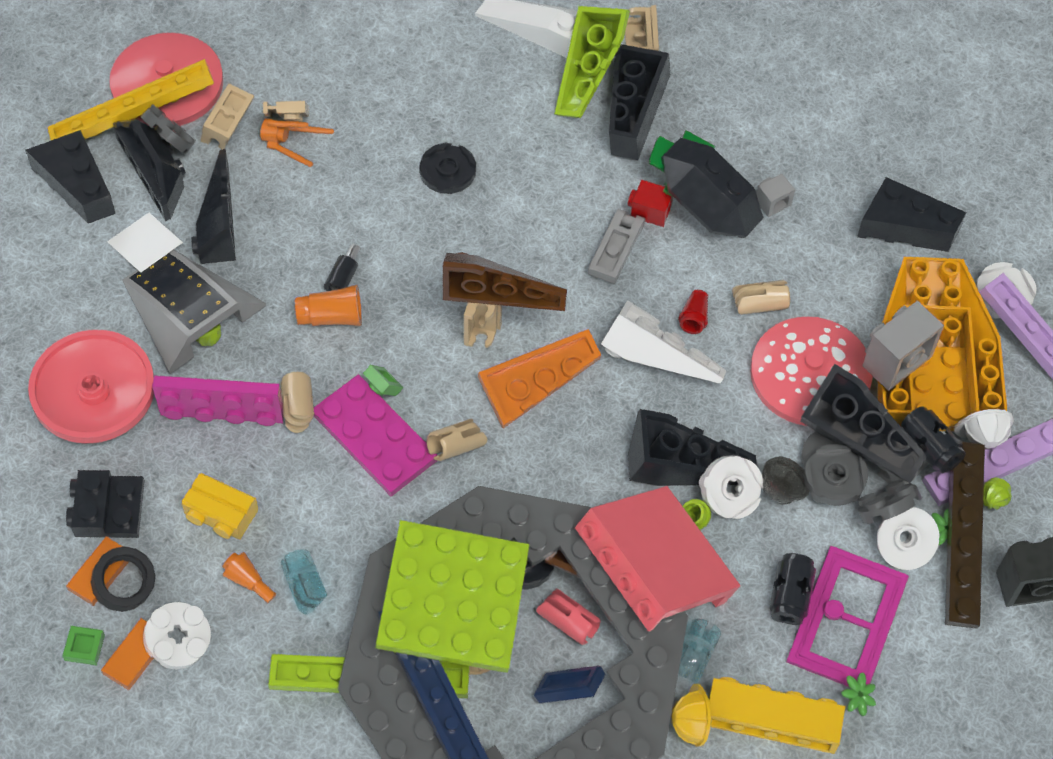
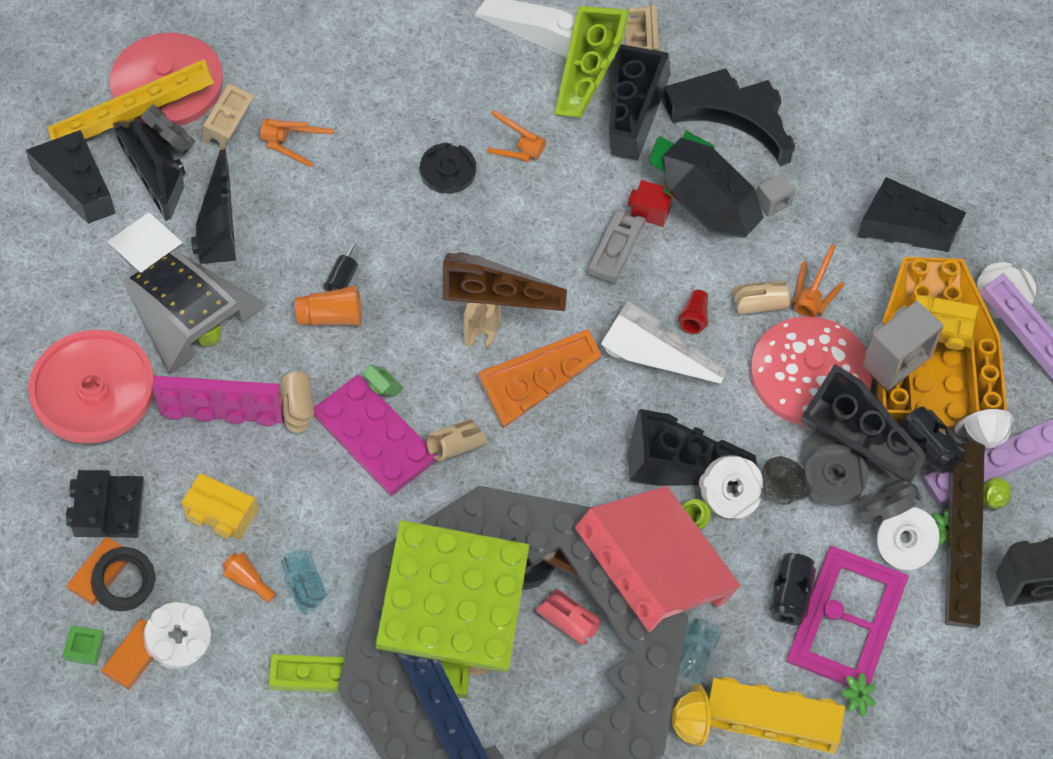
tan plate [263,101,309,122] -> none
dark blue tile [534,666,606,703] -> none
none -> orange plant [487,110,547,163]
none -> black arch [662,68,795,166]
none -> orange plant [792,244,844,317]
none -> yellow brick [915,294,978,350]

